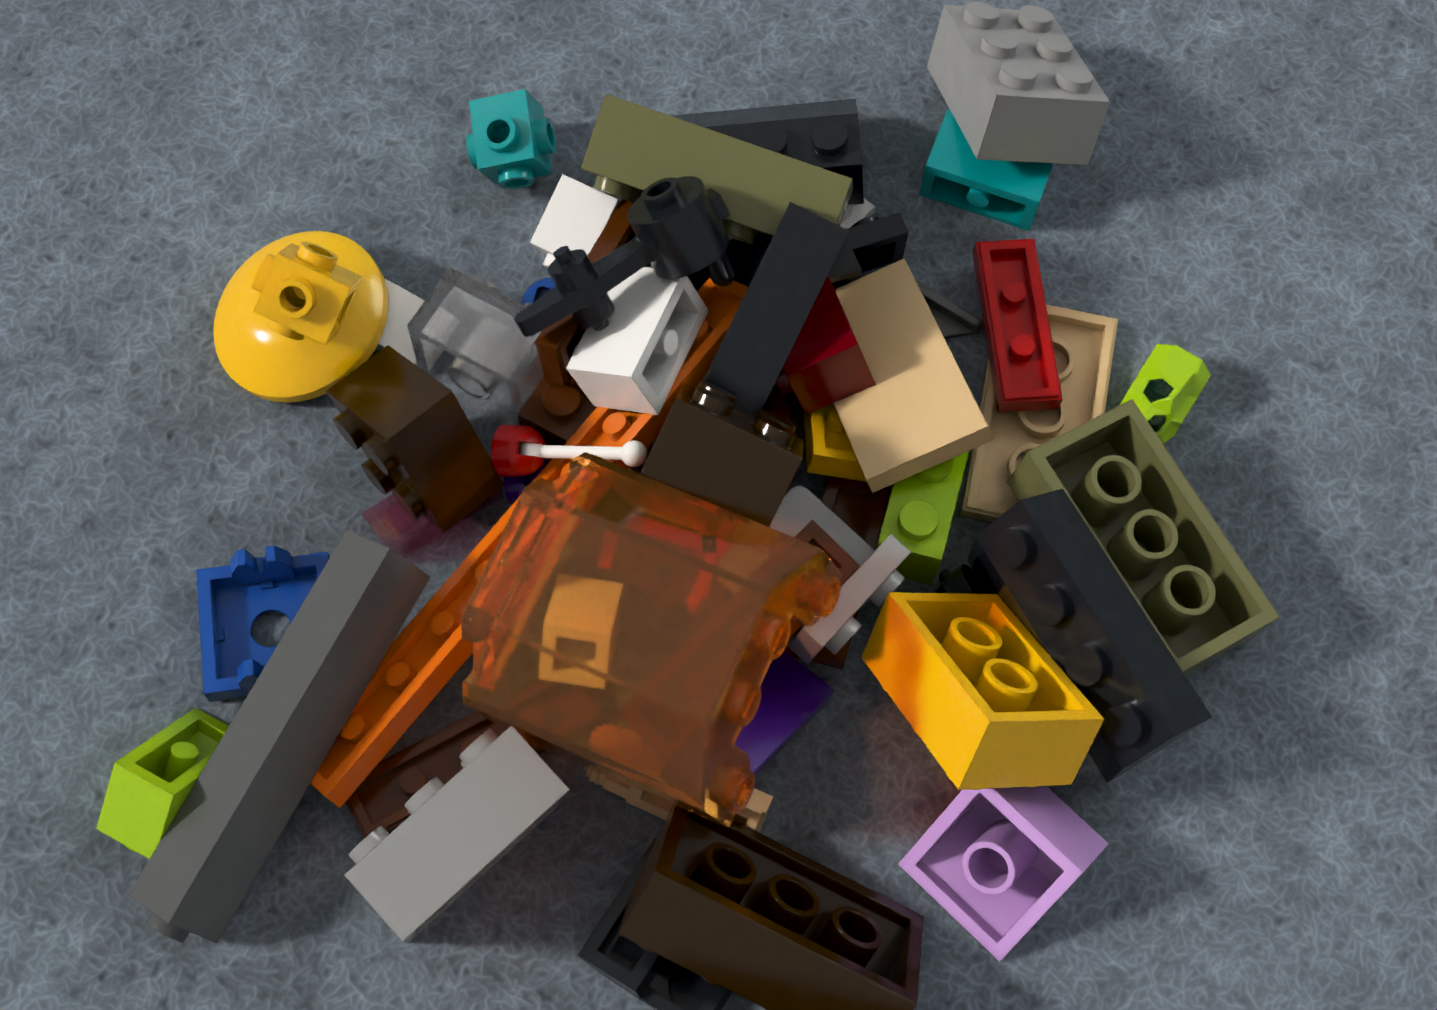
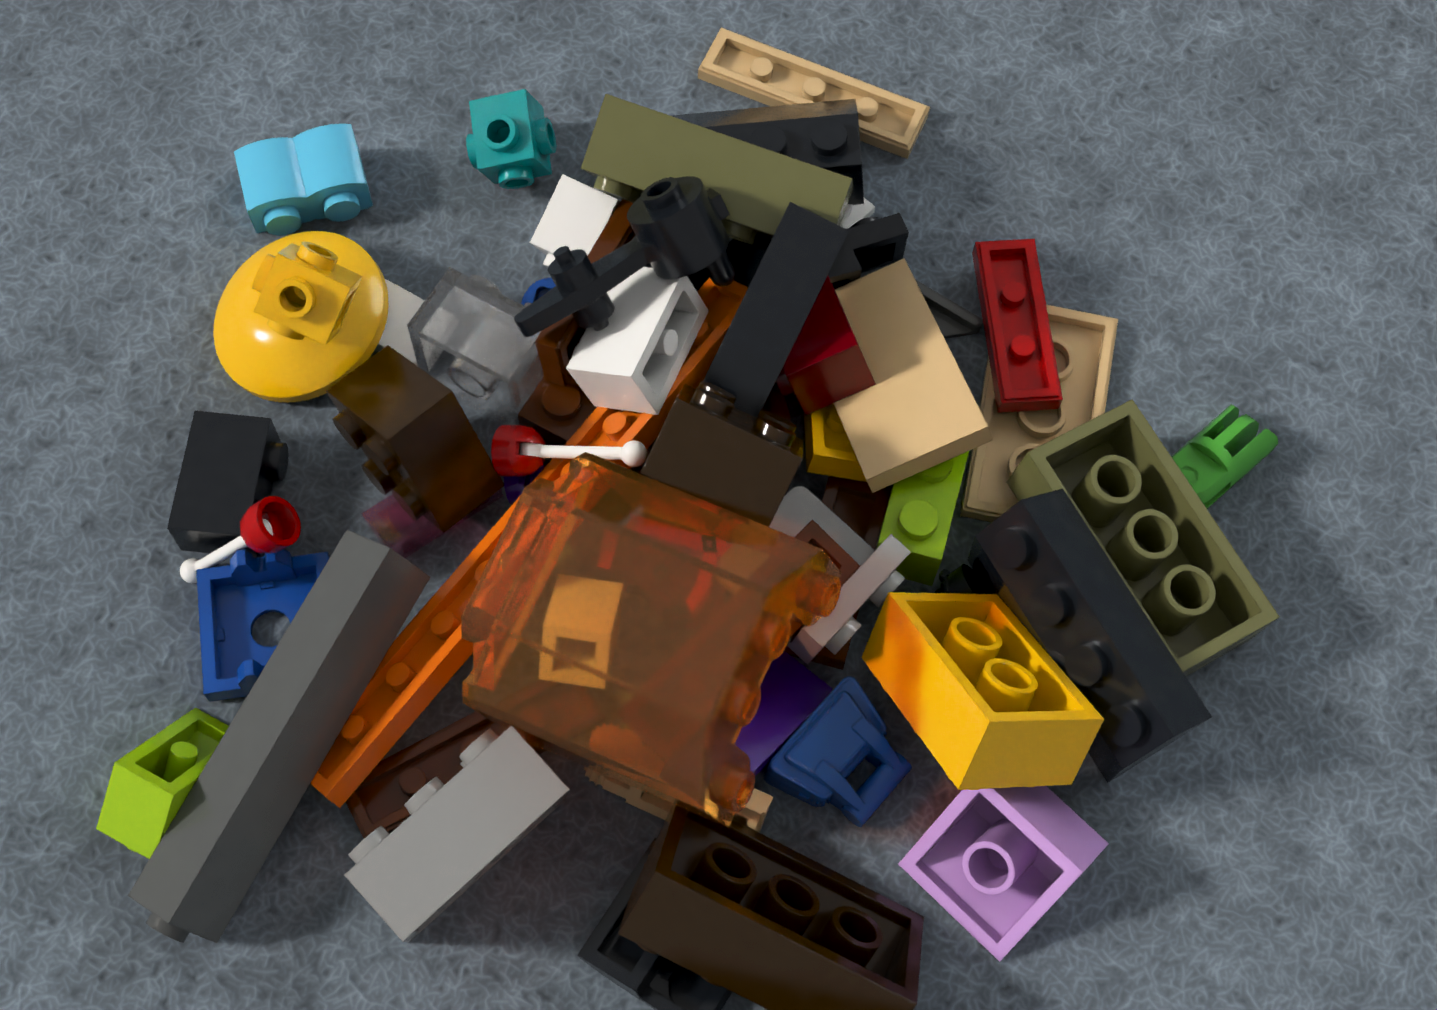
teal brick [919,110,1053,231] -> none
light grey brick [927,1,1110,165] -> none
lime rock [1119,344,1211,444] -> none
none -> black brick [167,411,289,557]
none -> red hinge [180,496,301,584]
none -> medium azure brick [234,124,373,236]
none -> tan tile [698,28,930,159]
none -> blue piece [763,676,912,827]
none -> bright green arm [1171,404,1278,509]

